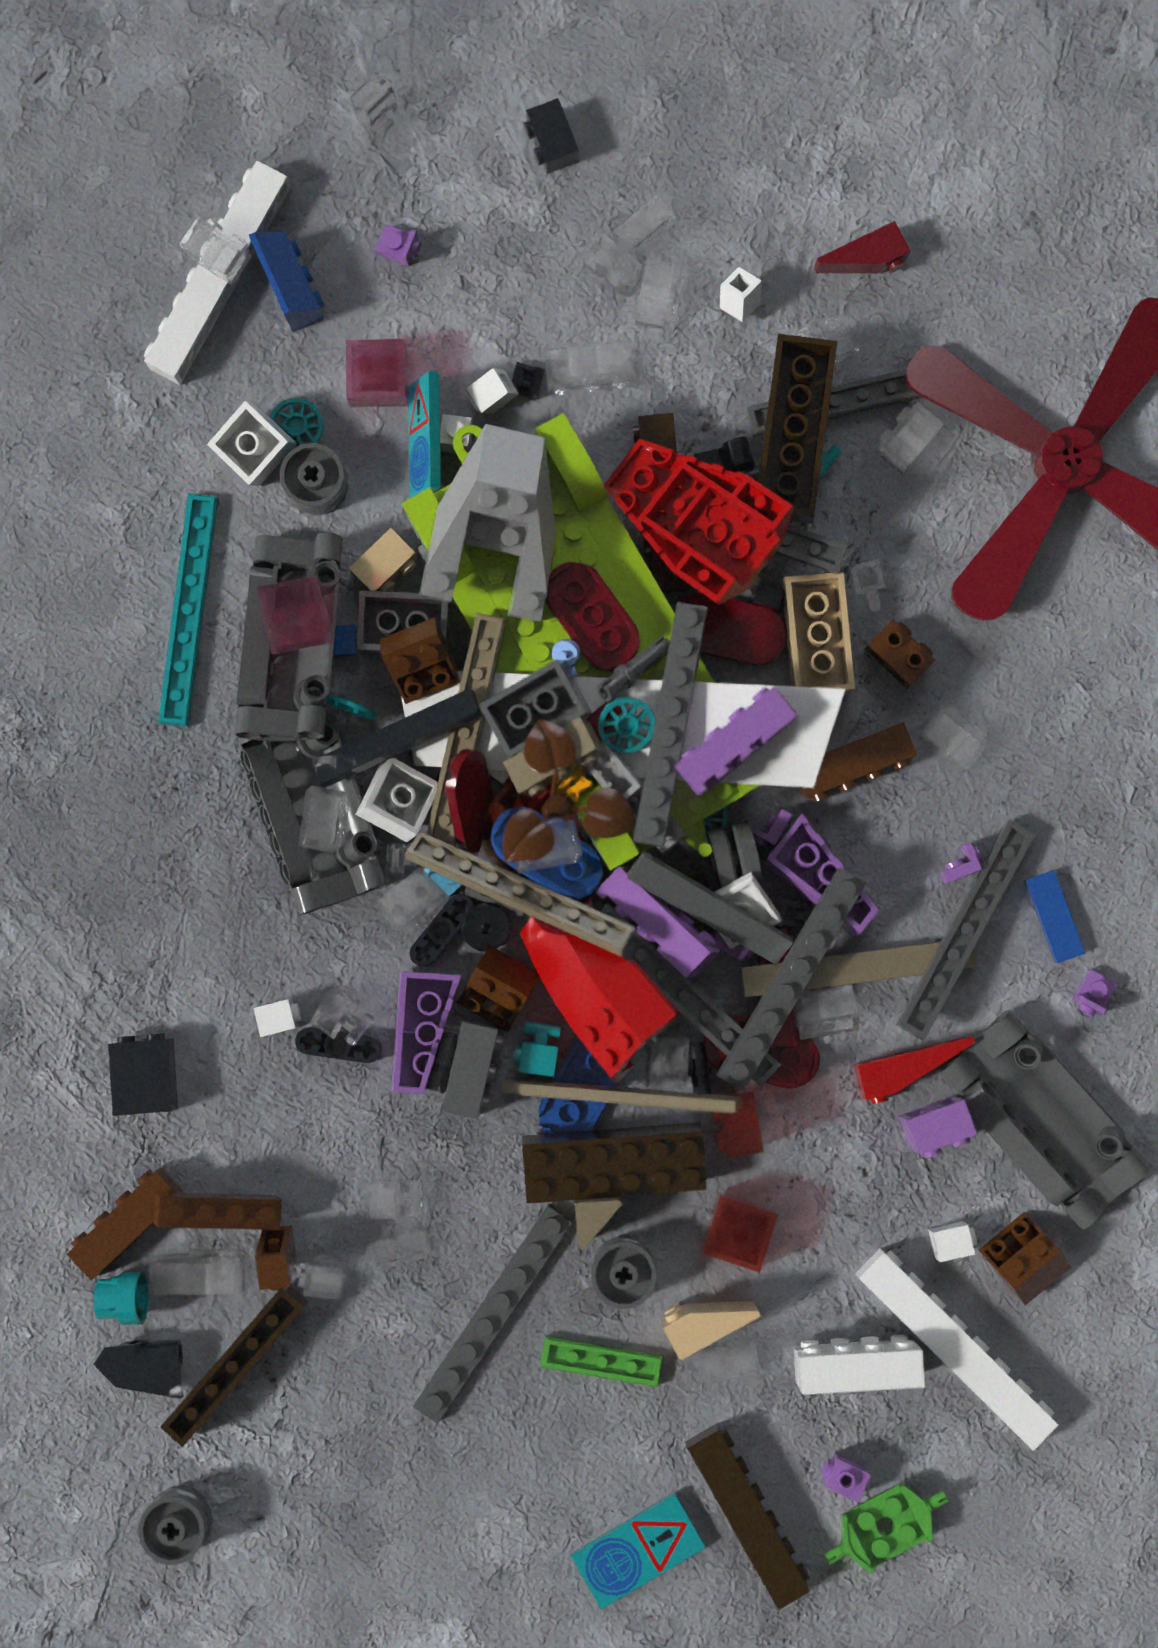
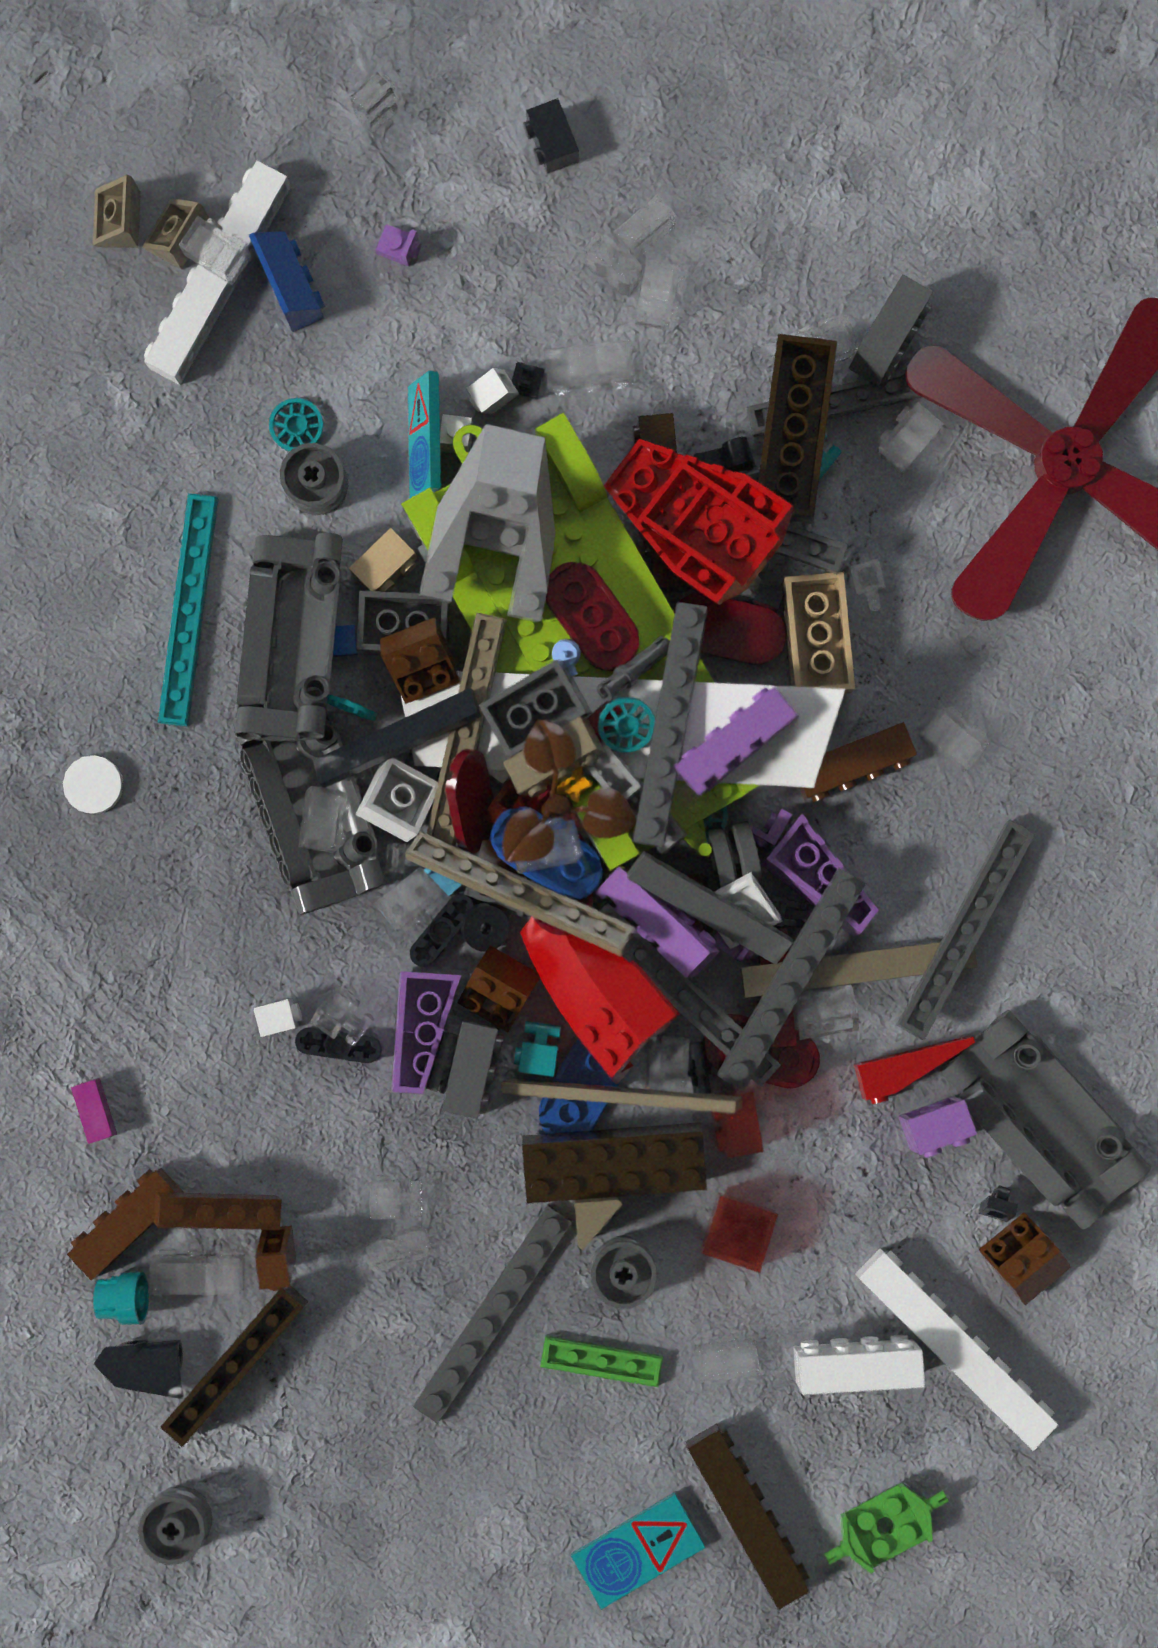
black brick [108,1033,178,1116] -> none
white brick [207,401,297,487] -> none
clear pink piece [257,576,331,654] -> none
clear brick [299,1257,350,1300] -> none
clear pink piece [346,339,408,407] -> none
tan slope [660,1301,761,1361] -> none
white brick [720,267,762,322] -> none
dark red slope [814,221,911,274] -> none
medium lavender brick [821,1452,871,1503] -> none
reddish brown brick [865,620,936,689] -> none
white brick [928,1221,977,1262] -> none
medium lavender bracket [939,842,983,884] -> none
blue tile [1024,870,1085,963] -> none
medium lavender bracket [1072,970,1118,1018] -> none
none -> white tile [63,755,123,814]
none -> magenta slope [71,1078,117,1144]
none -> dark tan slope [93,175,141,248]
none -> dark tan slope [142,198,210,270]
none -> dark grey brick [848,274,933,386]
none -> black tile [979,1185,1018,1222]

